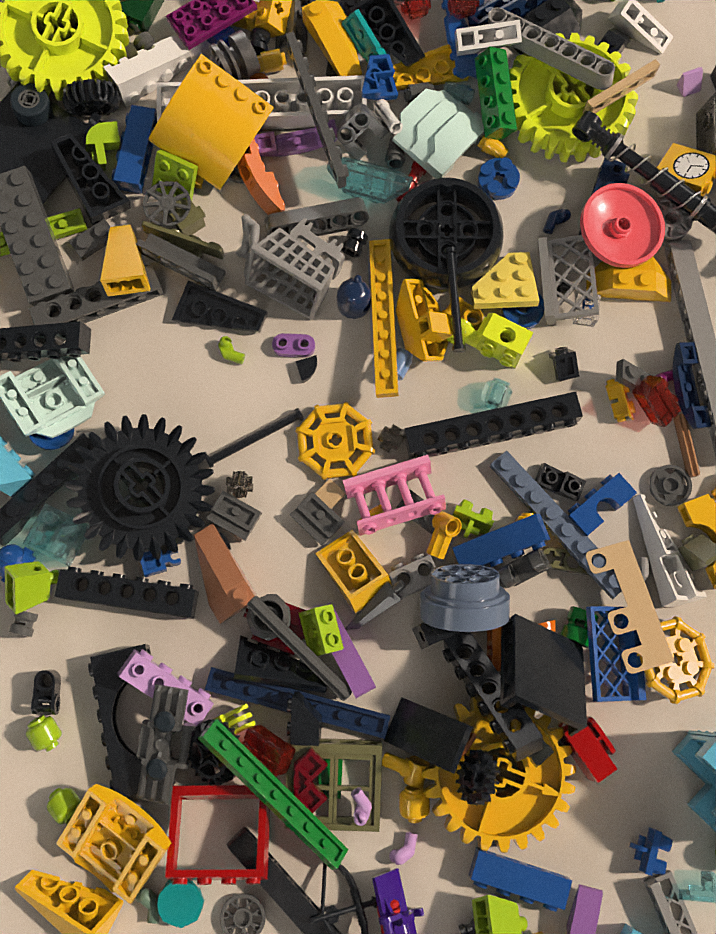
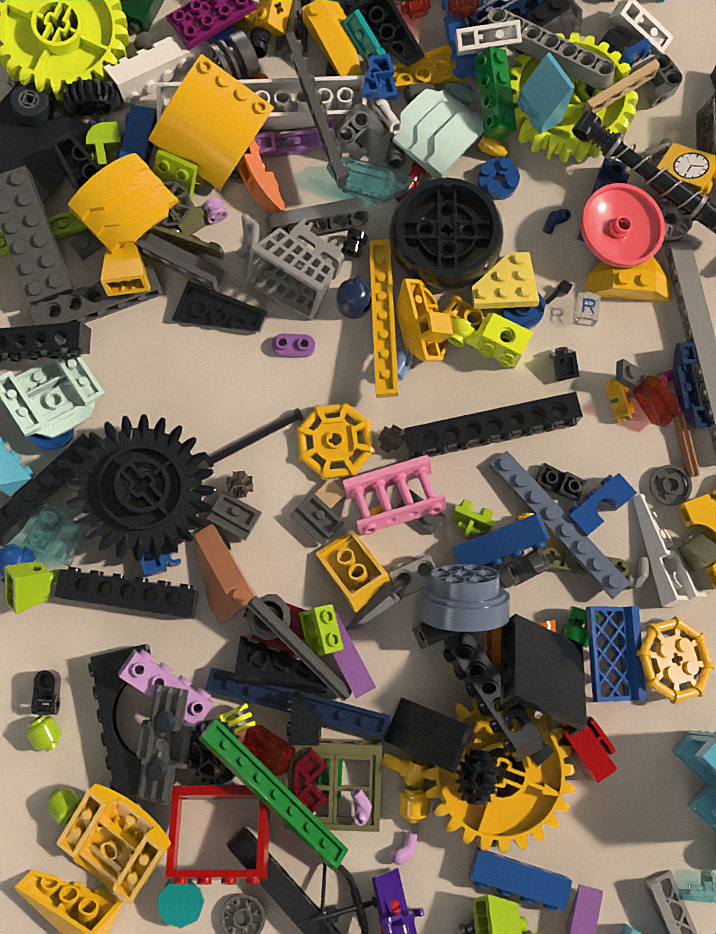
dark grey wheel [9,611,39,637] -> none
sand green arm [135,888,160,923] -> none
lime arm [218,336,245,364] -> none
yellow brick [257,49,287,74] -> none
black tile [296,355,317,383] -> none
yellow piece [426,511,462,559] -> none
black bar [443,247,466,352] -> none
clear light blue head [481,377,513,409] -> none
light grey fence [538,235,599,325] -> none
tan piece [586,540,674,674] -> none
blue hips [629,827,673,876] -> none
lavender slope [677,67,703,97] -> none
none -> yellow slope [68,153,179,254]
none -> lavender wheel [202,197,228,224]
none -> medium azure slope [517,52,575,134]
none -> blue plate [619,38,653,67]
none -> dark grey piece [629,53,683,107]
none -> light grey arm [645,138,673,159]

